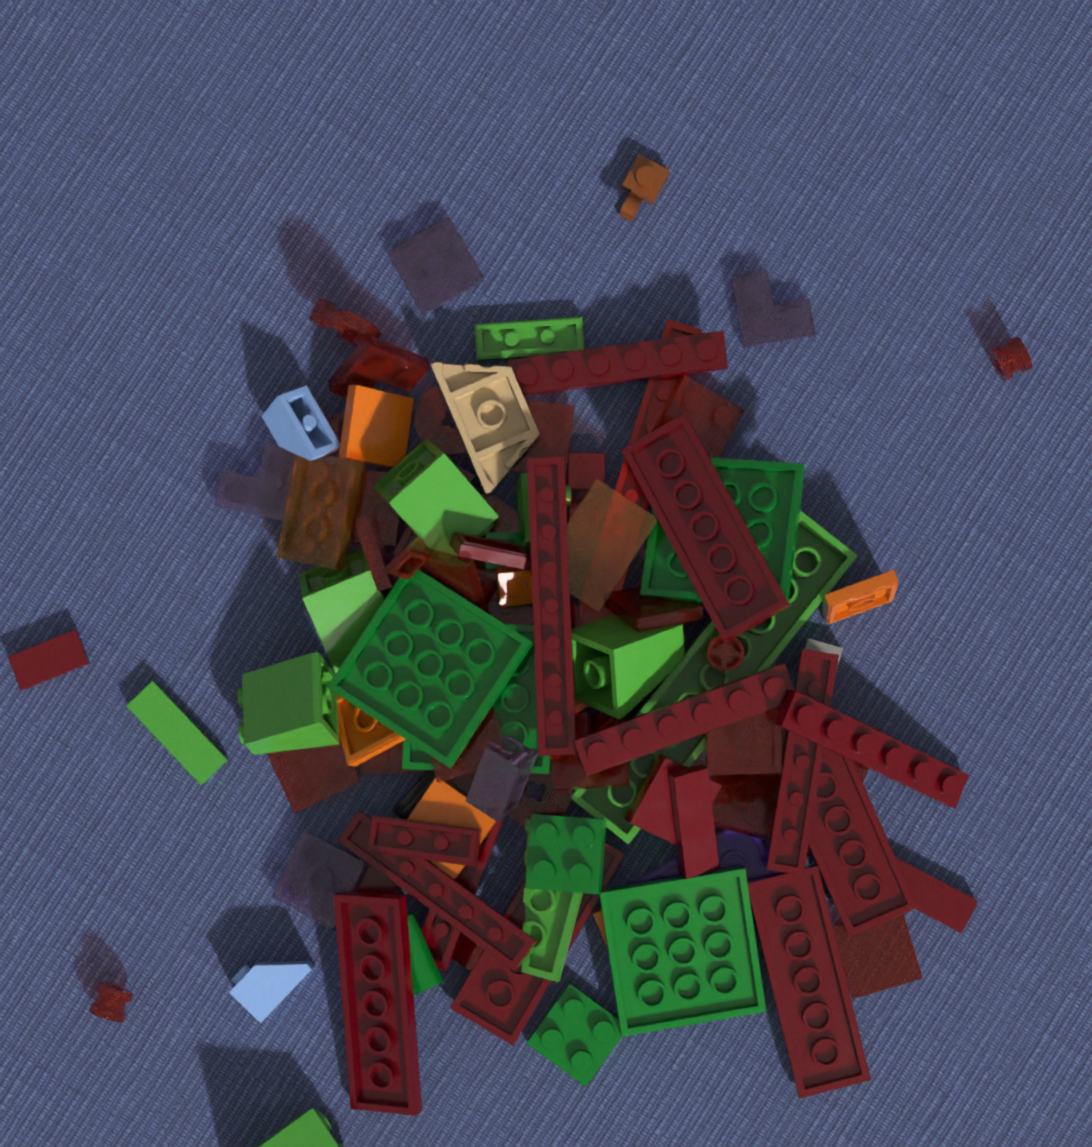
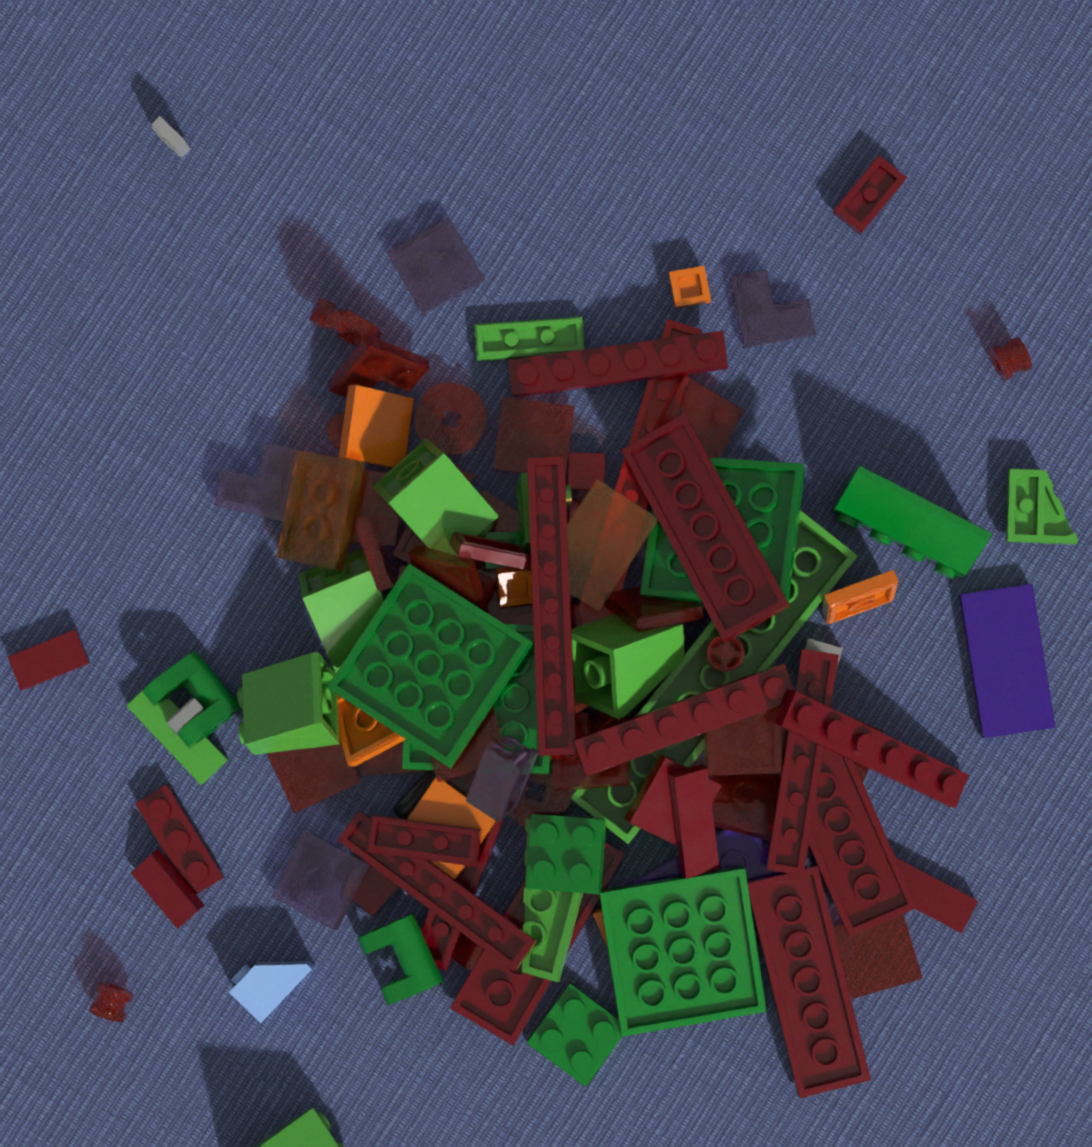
light blue slope [262,385,340,461] -> none
dark red plate [334,891,422,1116] -> none
clear red slope [384,536,433,580] -> none
tan wing [431,362,540,494] -> none
dark orange plate [619,154,670,222] -> none
none -> dark red tile [131,849,205,929]
none -> dark red plate [135,784,225,895]
none -> green connector [143,651,241,748]
none -> light grey tile [151,116,190,157]
none -> light grey tile [167,698,204,736]
none -> orange plate [668,265,711,309]
none -> green slope [831,466,992,580]
none -> dark red plate [833,155,907,235]
none -> dark purple tile [959,584,1056,738]
none -> bright green wing [1005,469,1078,545]

